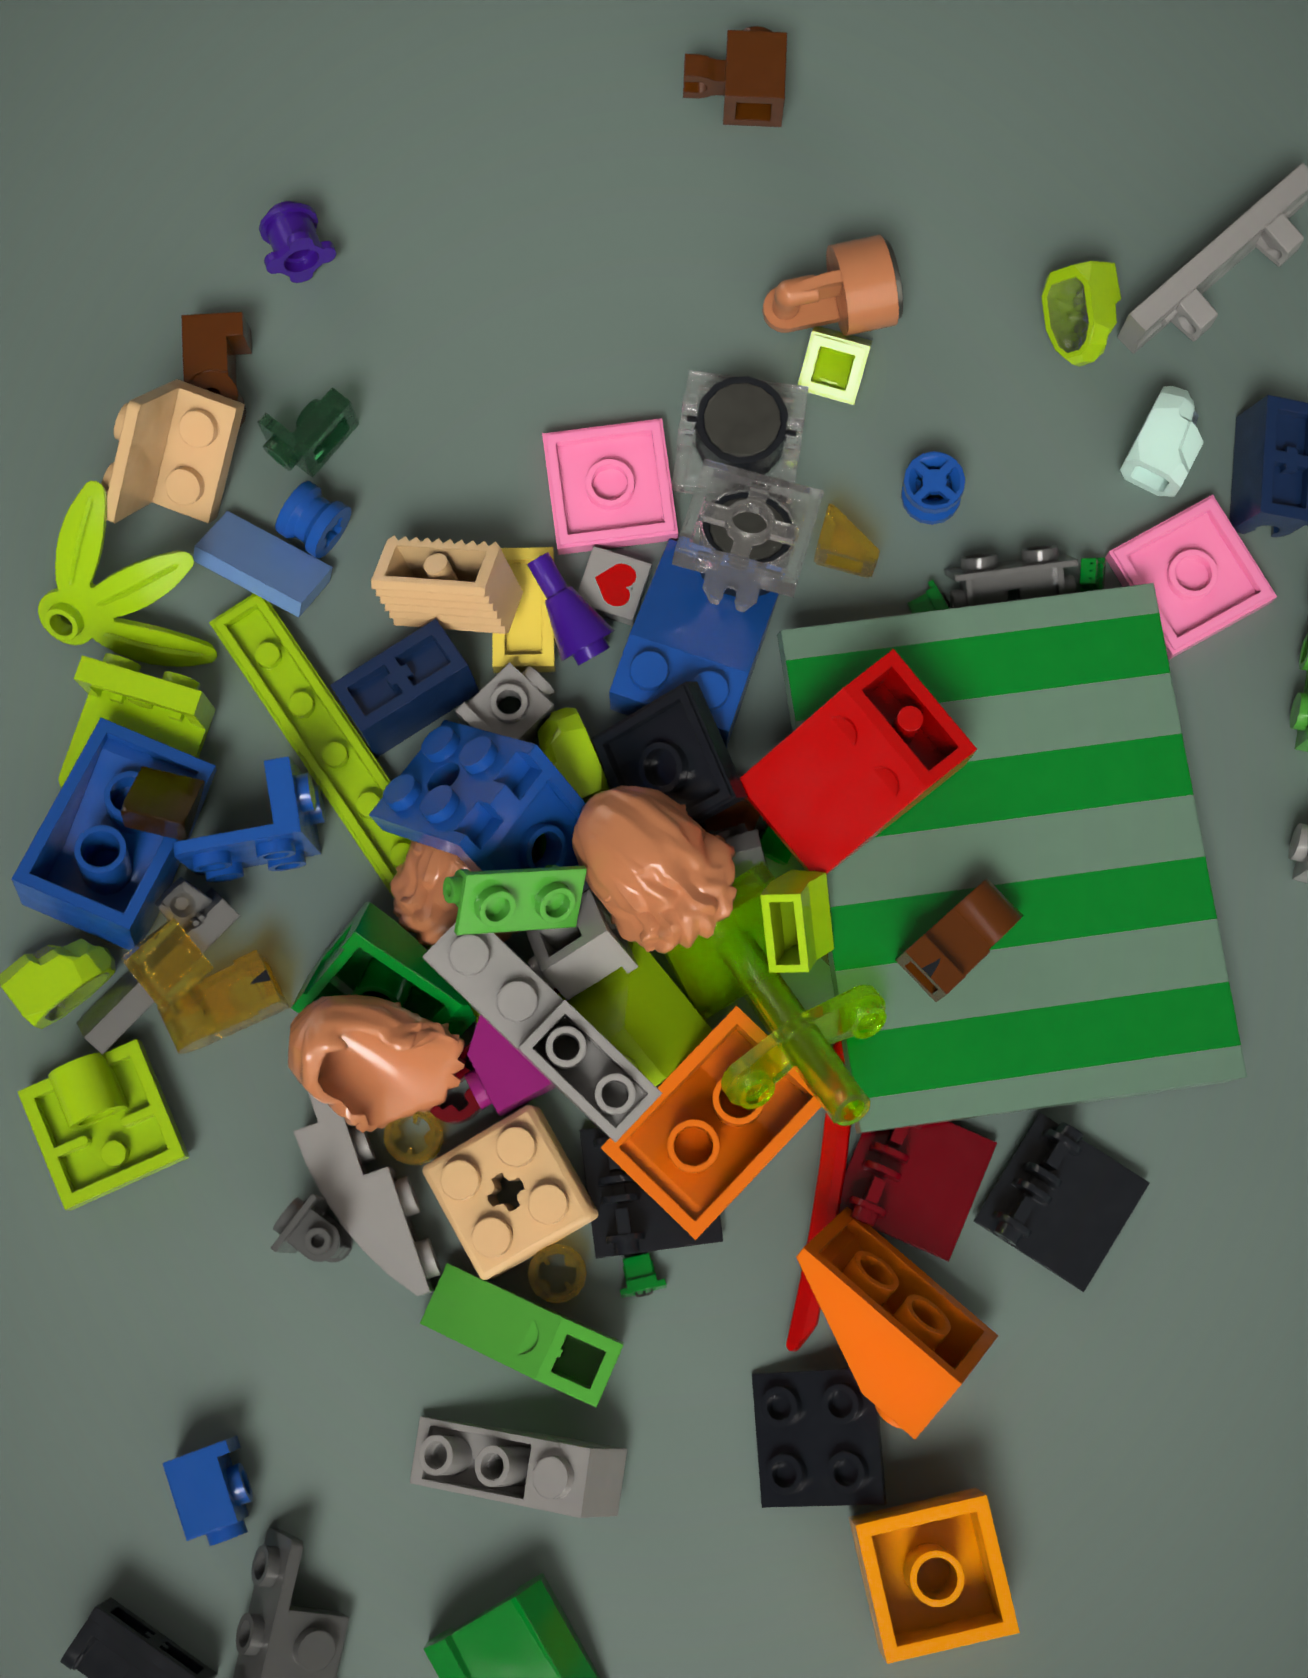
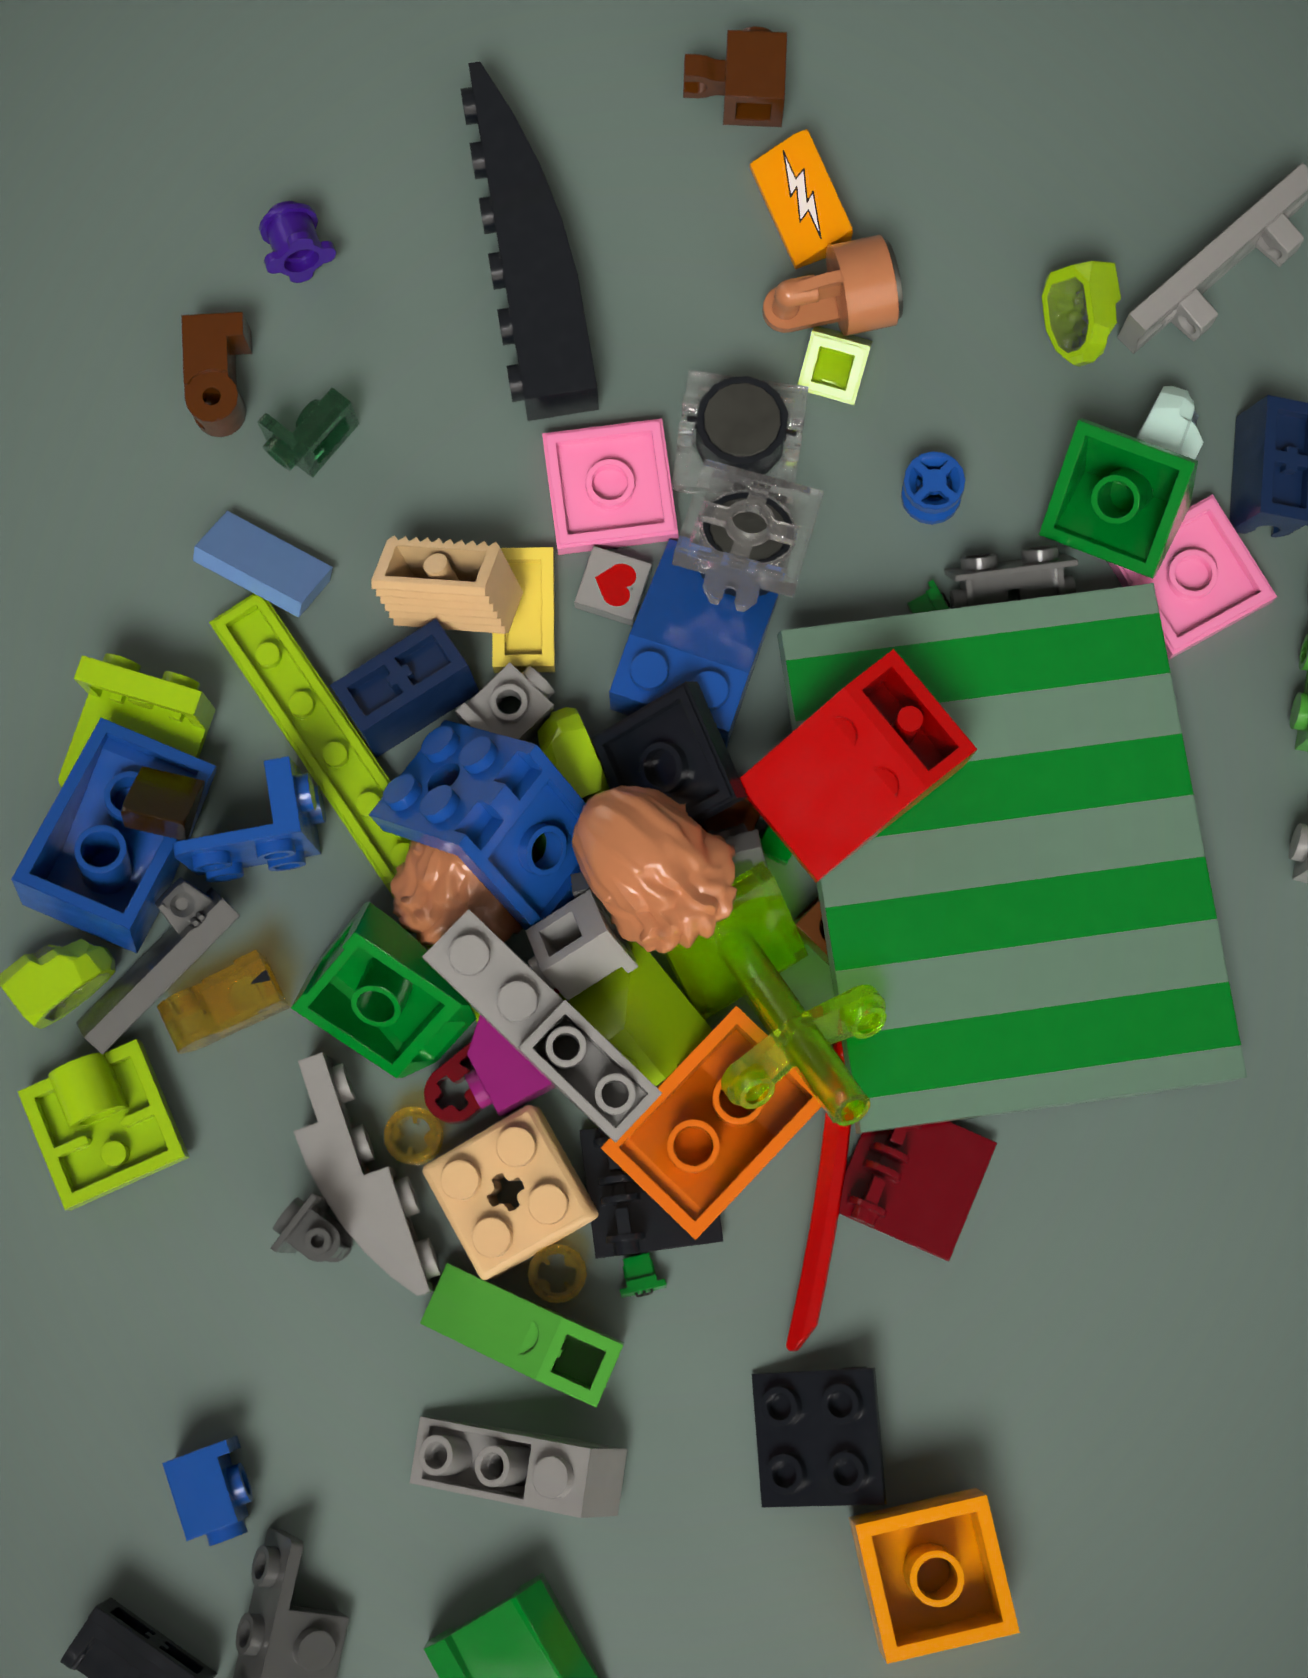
lime plant [38,481,217,667] -> none
tan bracket [101,379,245,523] -> none
clear yellow slope [121,917,214,1012] -> none
blue wheel [275,481,352,559] -> none
nougat piece [288,995,466,1133] -> none
bright green hinge [443,865,587,935] -> none
dark purple cone [527,552,615,666] -> none
lime piece [760,869,834,973] -> none
orange slope [796,1207,998,1440] -> none
clear yellow slope [813,503,880,579] -> none
reddish brown leg [895,878,1024,1002] -> none
black hinge [973,1113,1150,1292] -> none
green piece [1080,558,1106,592] -> none
none -> black slope [460,62,599,421]
none -> light orange slope [749,129,853,270]
none -> green slope [1039,418,1198,579]

